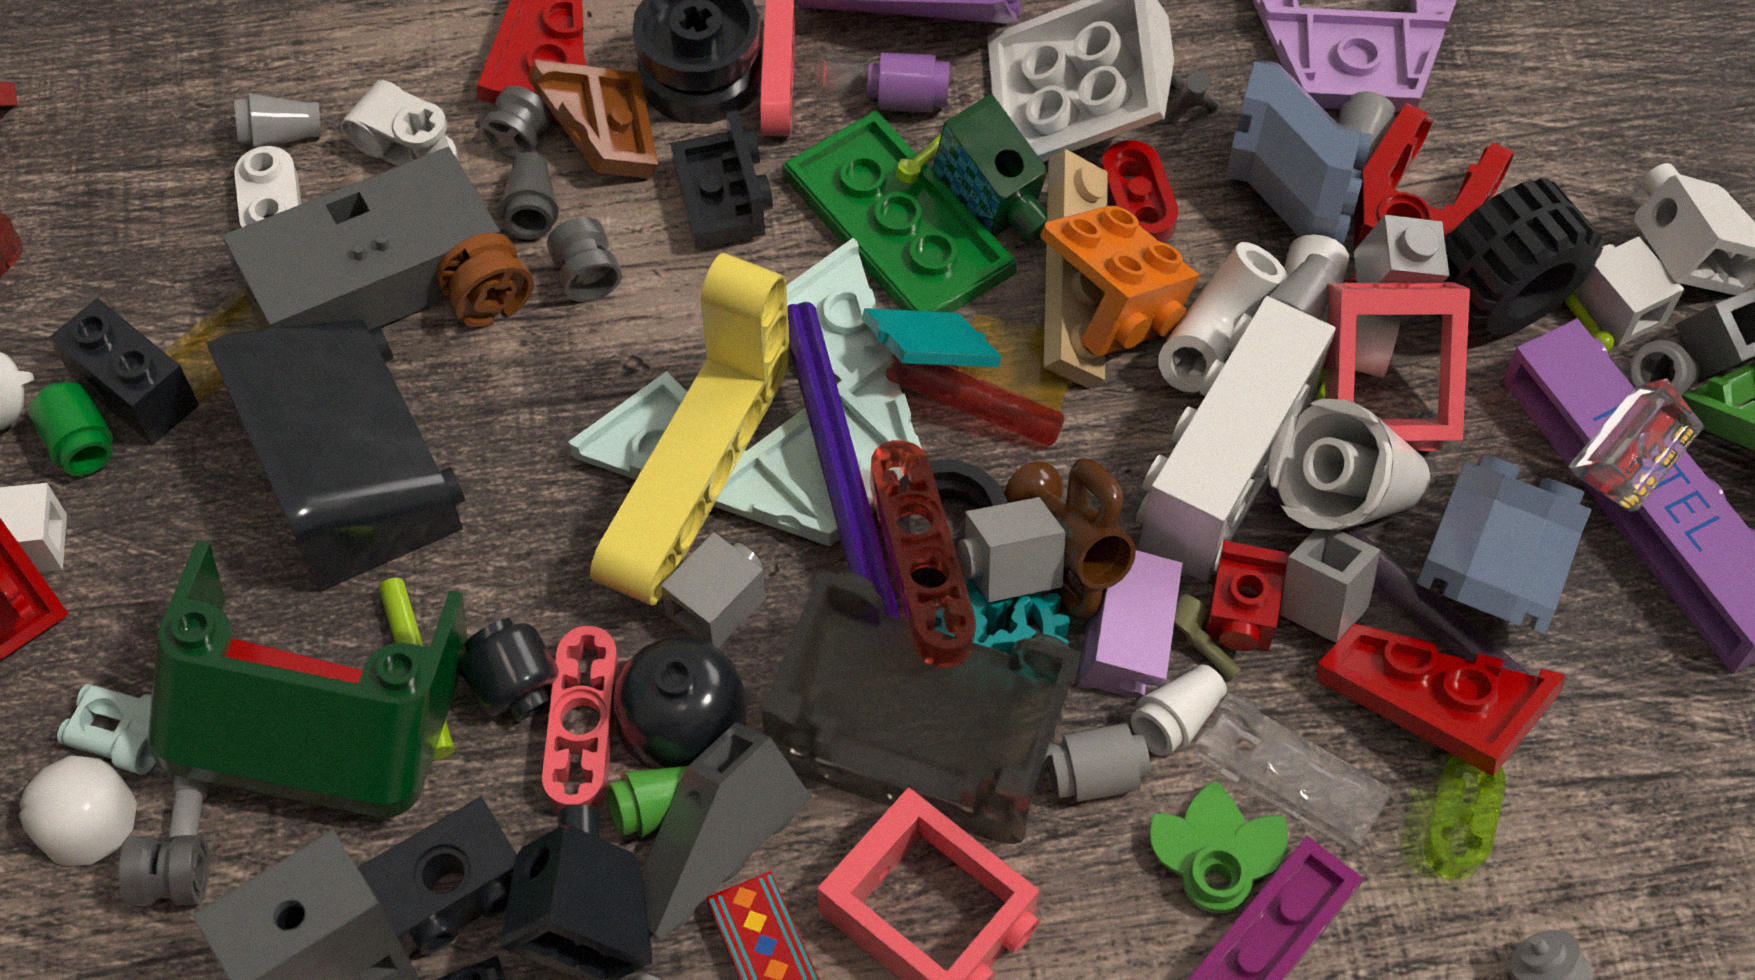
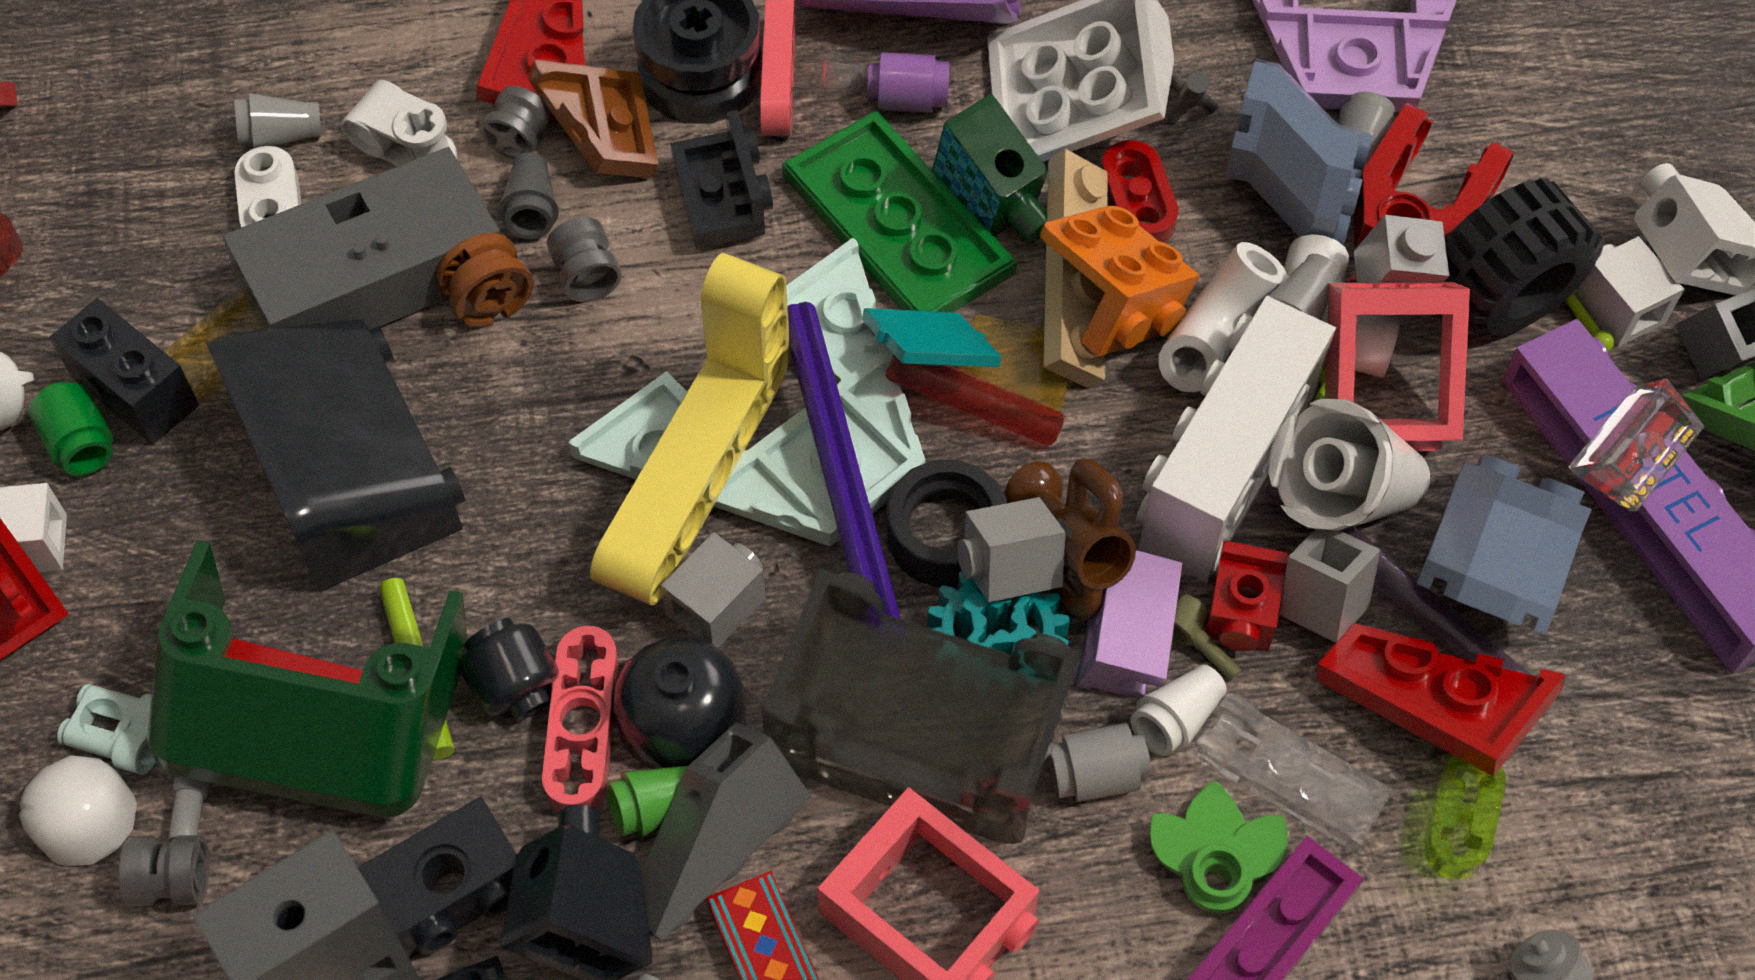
clear red beam [870,440,976,667] -> none
lime hinge [895,114,957,183] -> none
light grey cone [1629,340,1700,403] -> none

